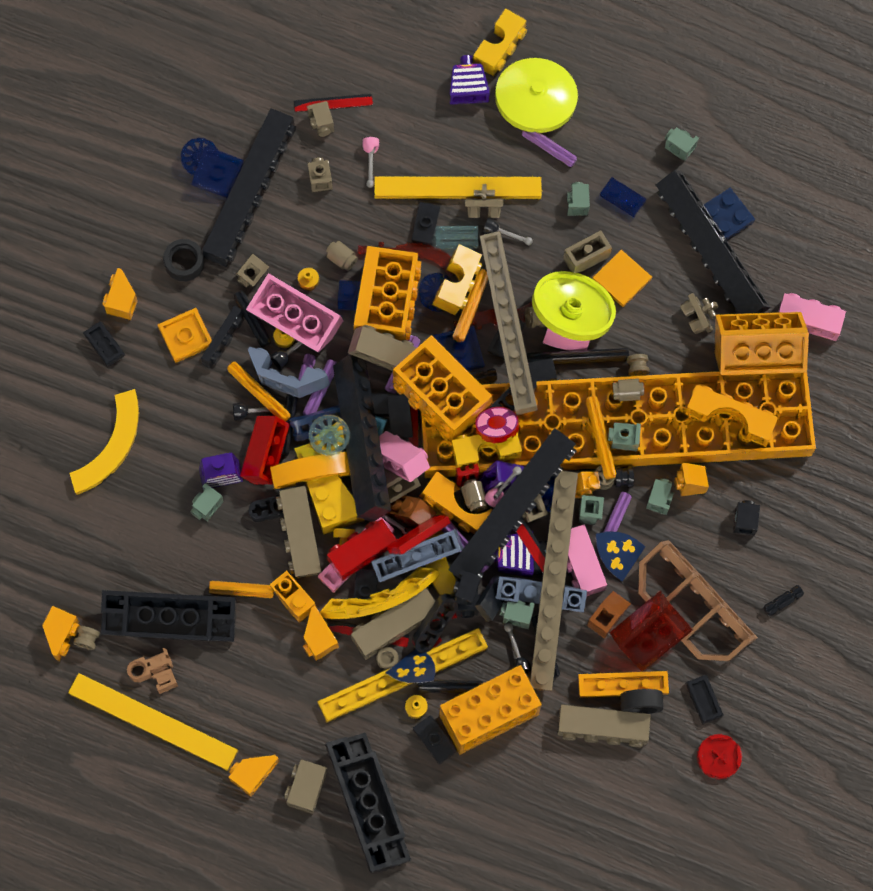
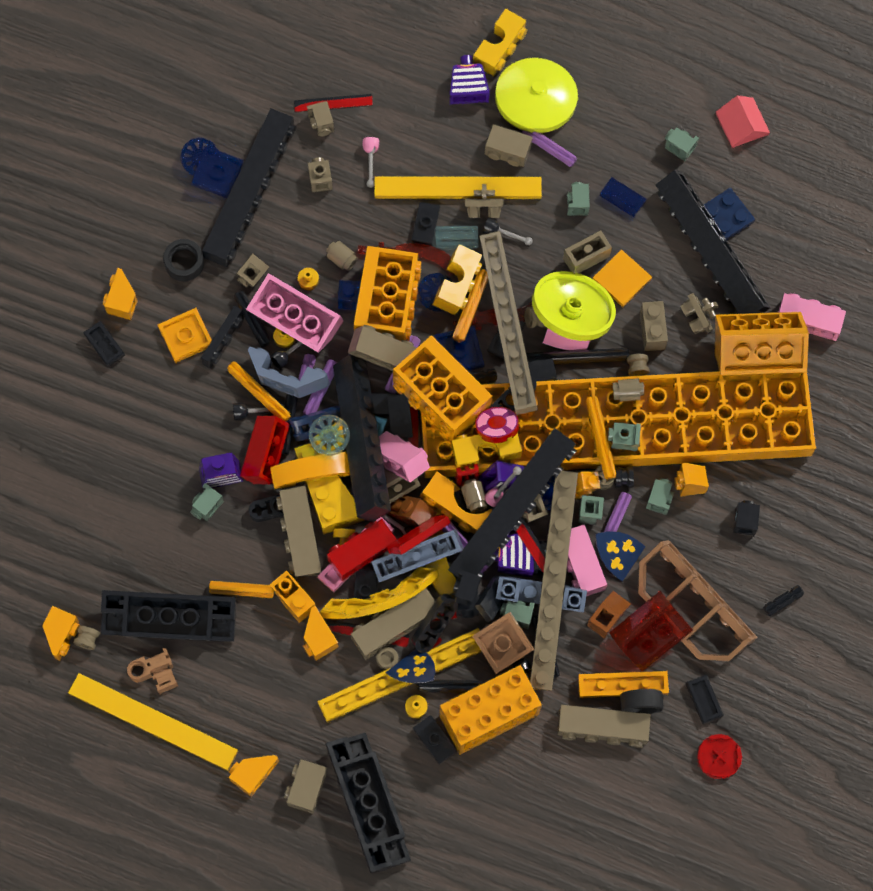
yellow tile [70,389,139,495] -> none
light orange arch [685,385,778,447] -> none
none -> medium nougat plate [473,612,534,674]
none -> dark tan brick [485,124,533,167]
none -> dark tan brick [640,301,668,351]
none -> coral slope [715,96,770,148]

